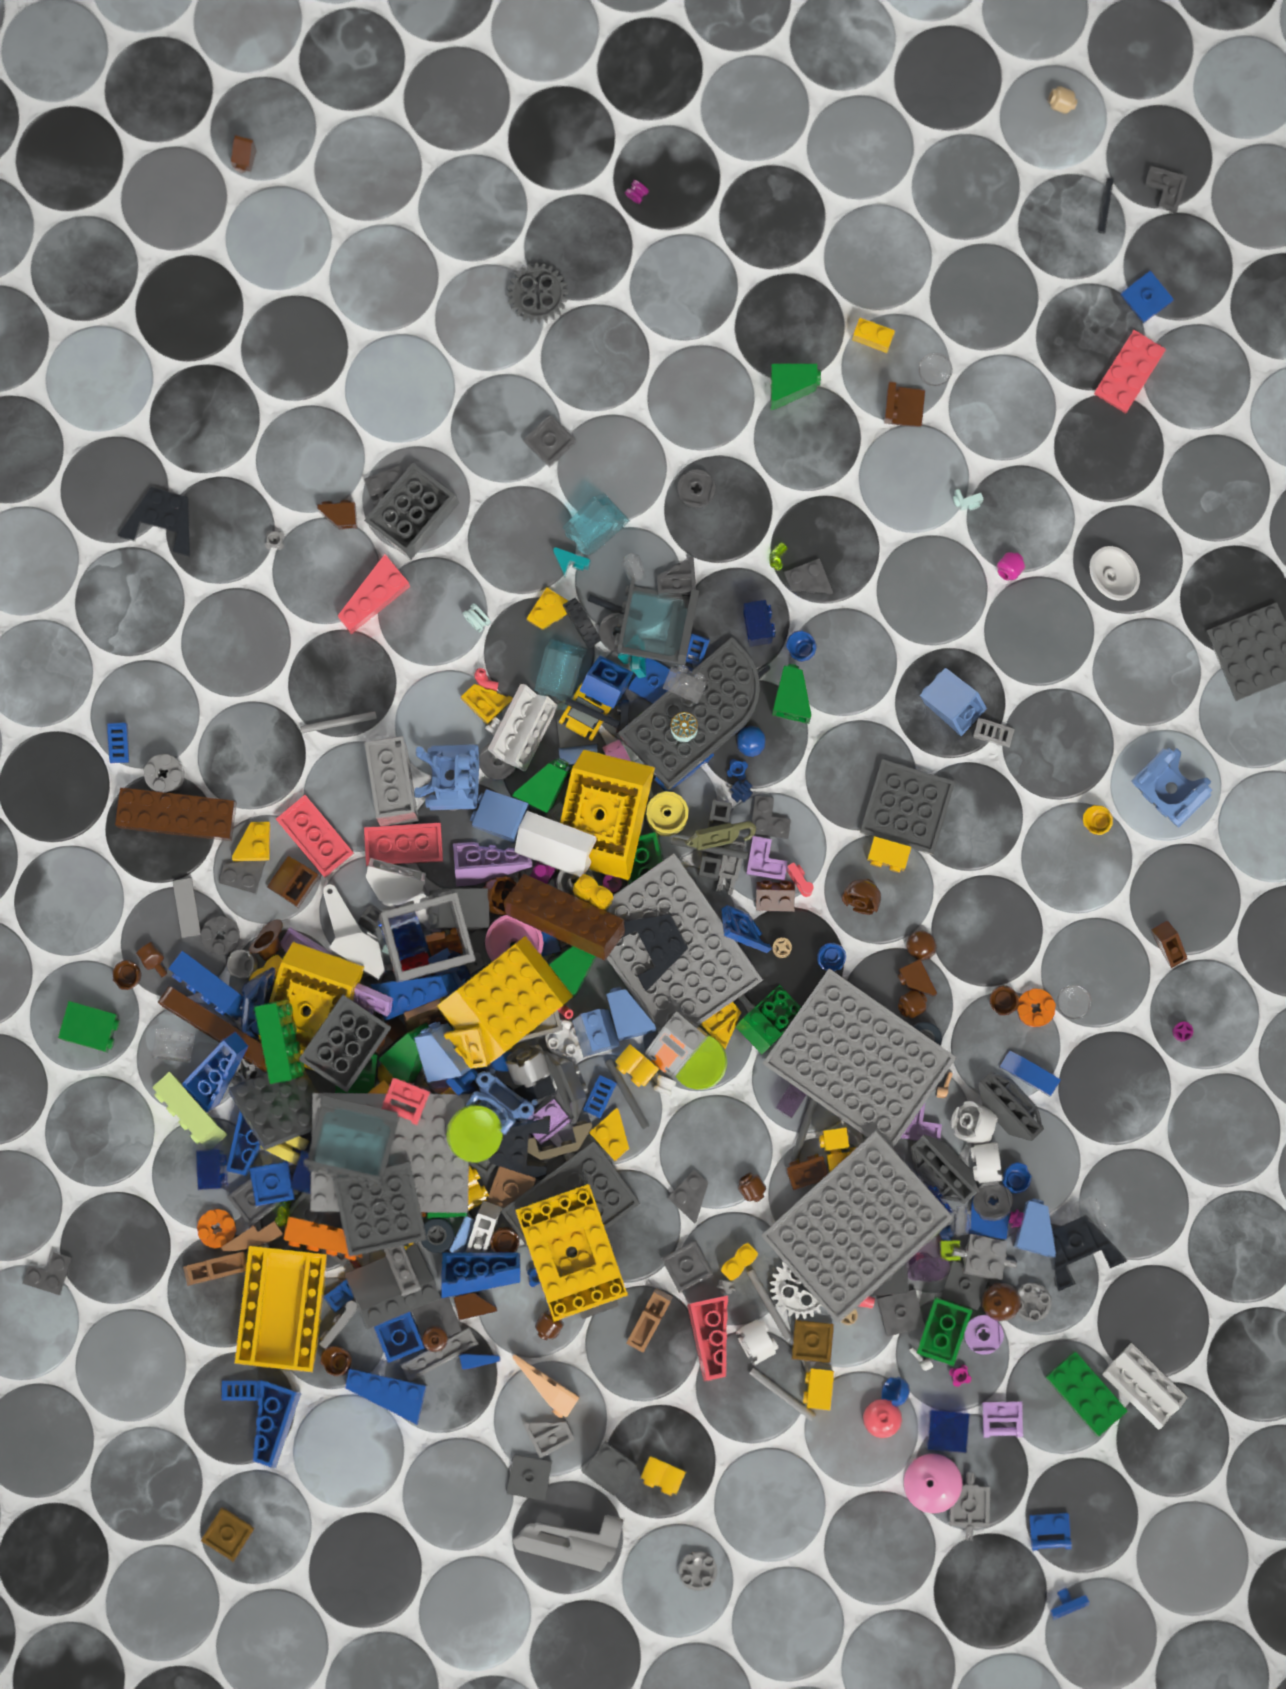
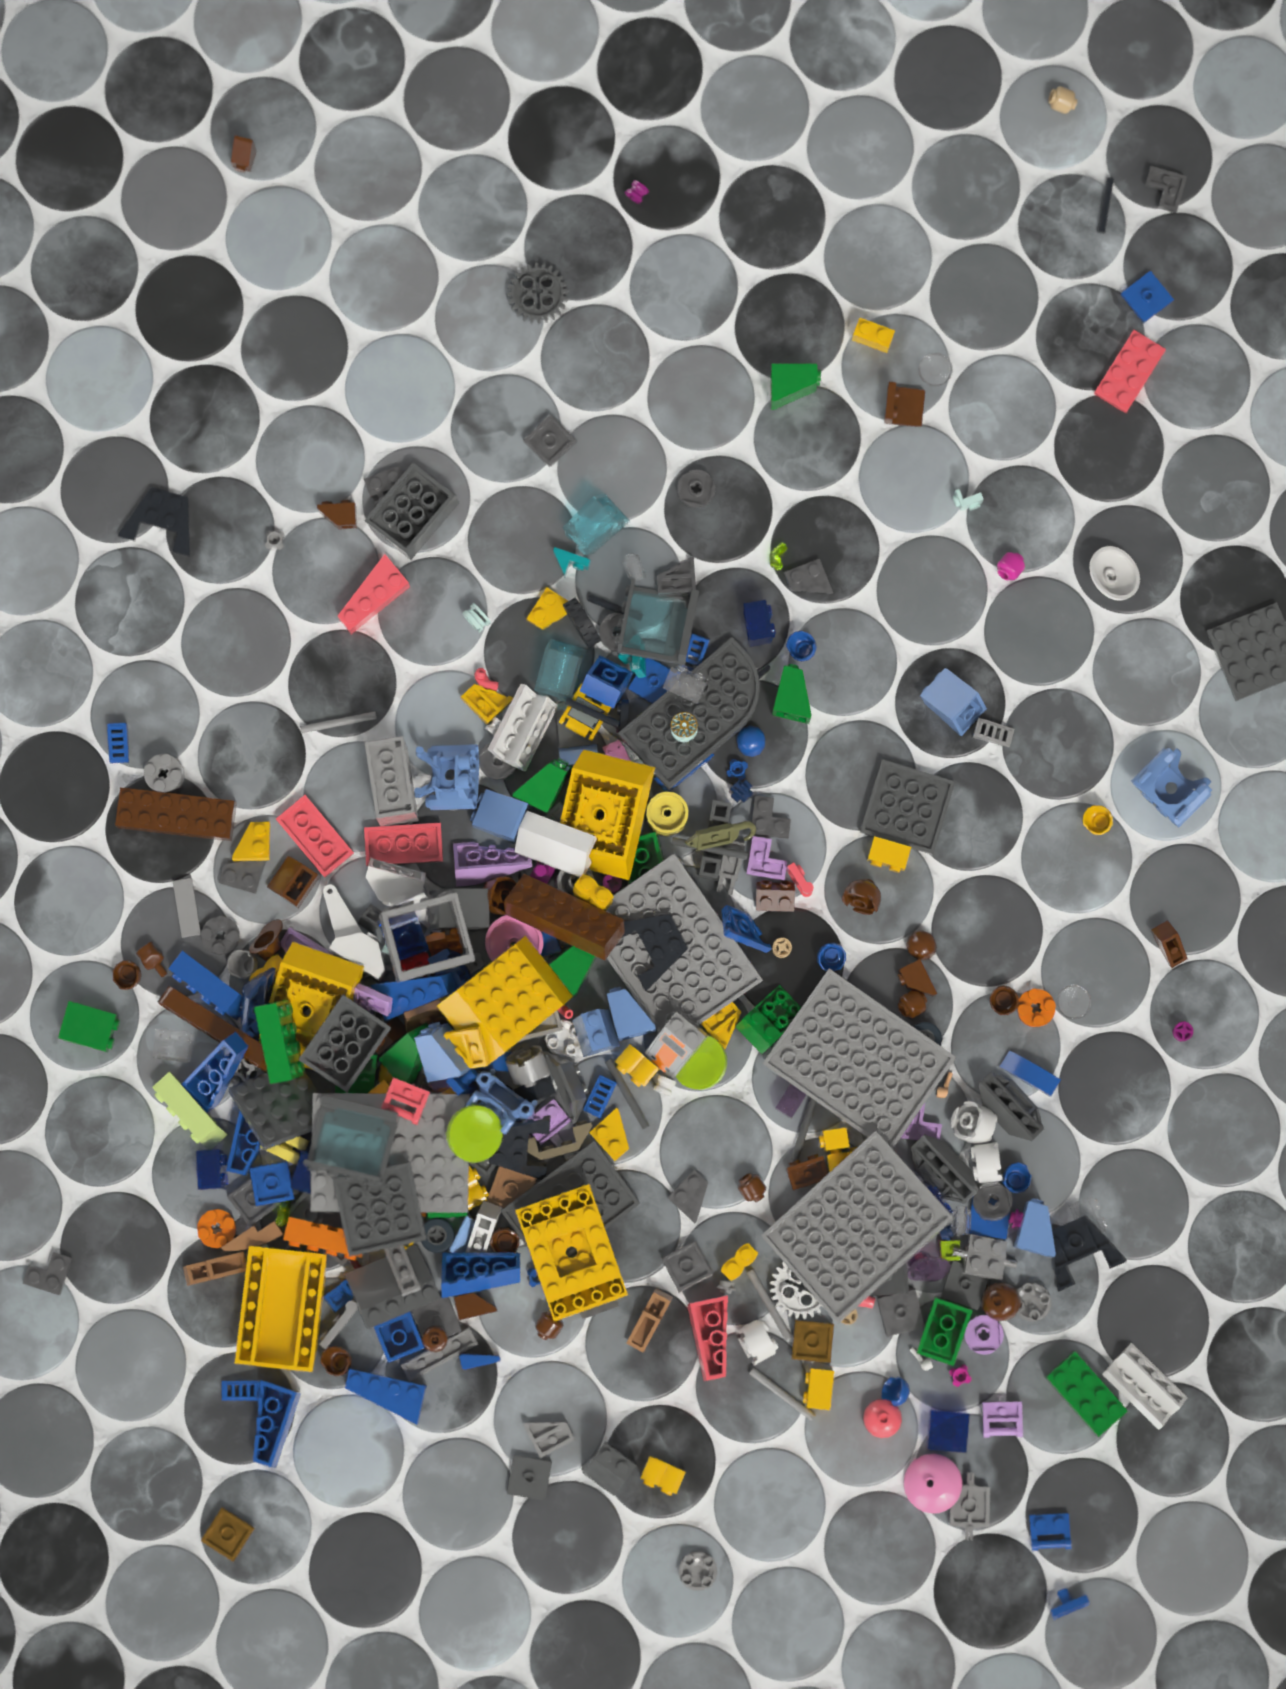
light nougat wedge [512,1354,580,1418] -> none
light grey panel [512,1515,624,1572] -> none

